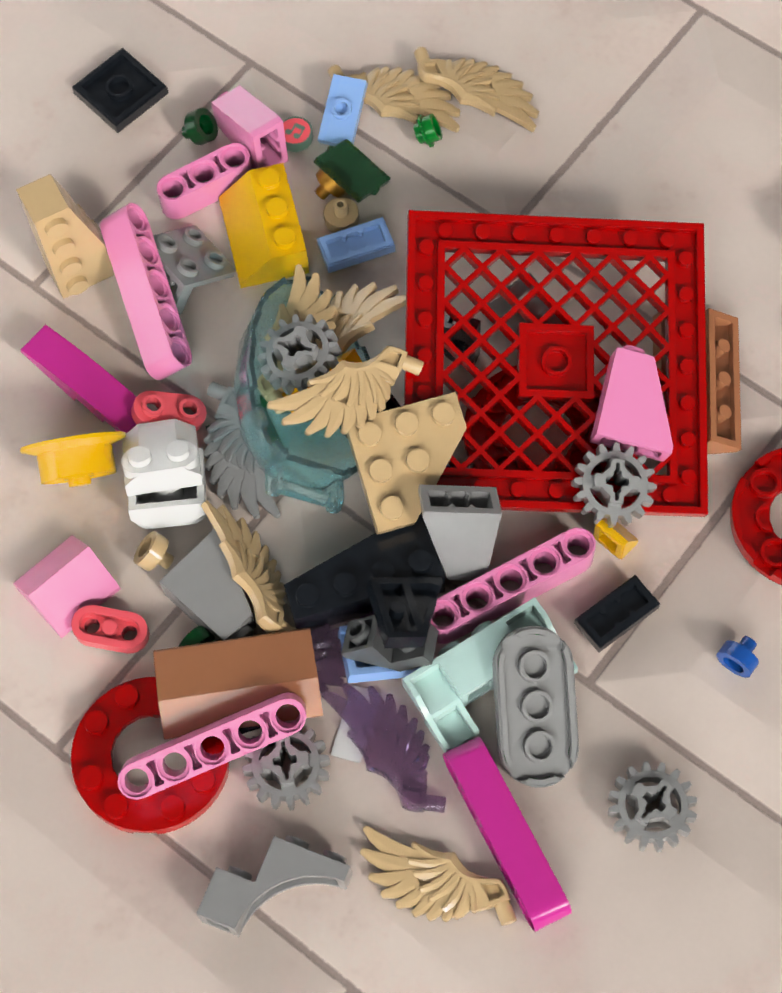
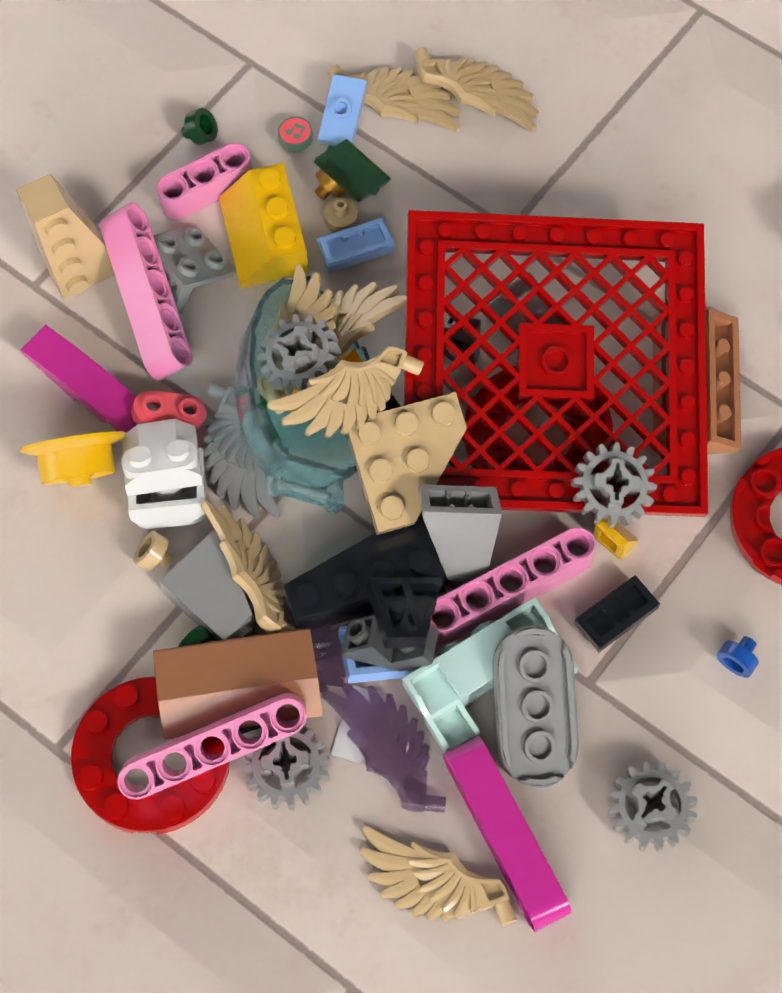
bright pink slope [13,535,121,638] -> none
coral plate [71,605,150,654] -> none
black tile [72,48,168,133] -> none
light grey arch [196,835,352,937] -> none
bright pink slope [211,85,288,169] -> none
green plate [413,113,442,147] -> none
bright pink slope [590,345,673,462] -> none

